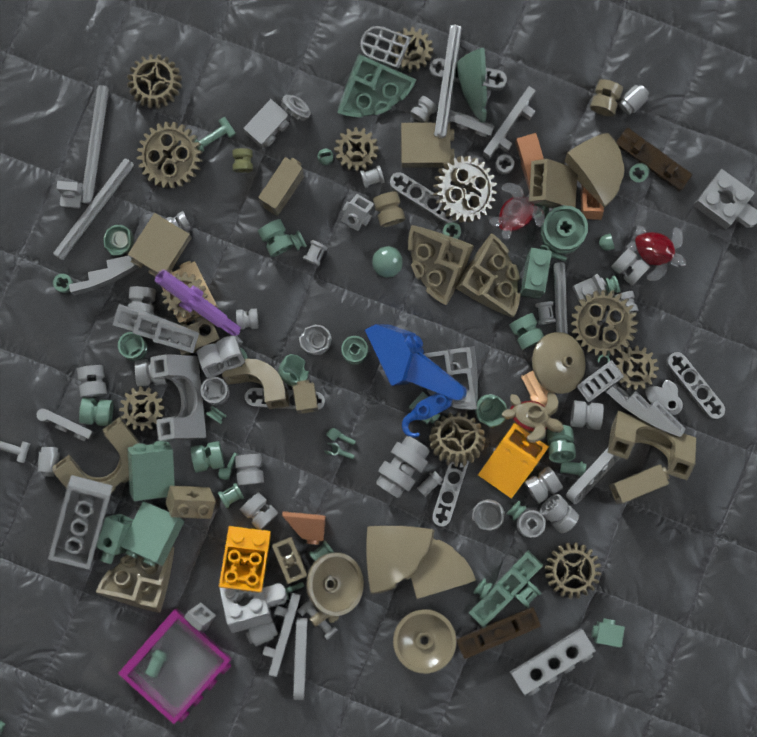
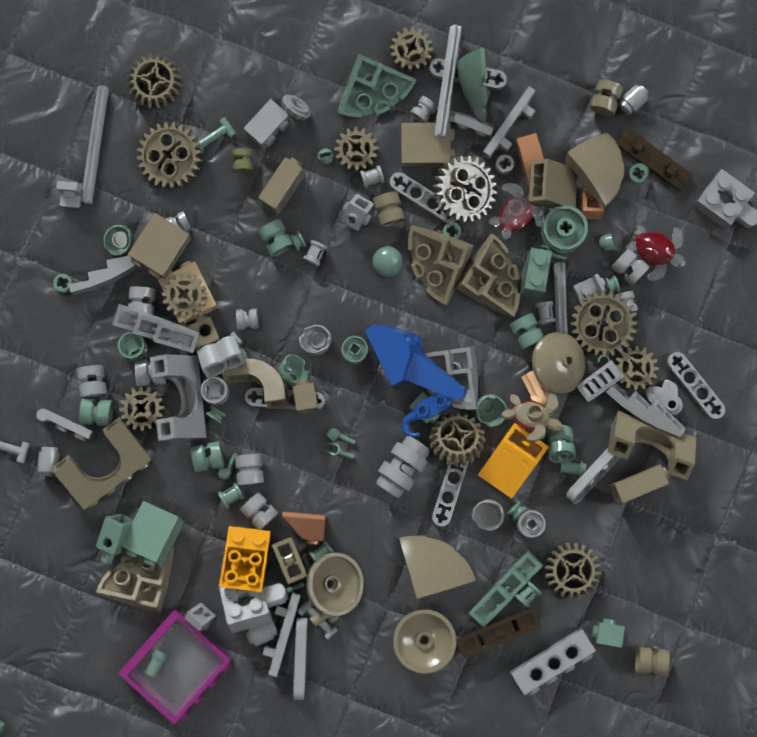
light grey brick [48,475,112,569] -> none
light grey axle [54,159,134,260] -> none
sand green brick [127,441,175,501] -> none
medium lavender piece [155,270,241,336] -> none
dark tan brick [166,486,216,519] -> none
light grey window [361,26,411,68] -> none
dark tan brick [367,526,434,594] -> none
light grey pin [417,471,443,497] -> none
sand green bush [473,578,492,599] -> none
light grey wheel [524,466,563,504] -> none
light grey wheel [540,494,579,533] -> none
light grey wheel [570,400,603,430] -> none
none -> dark tan wheel [635,646,670,678]

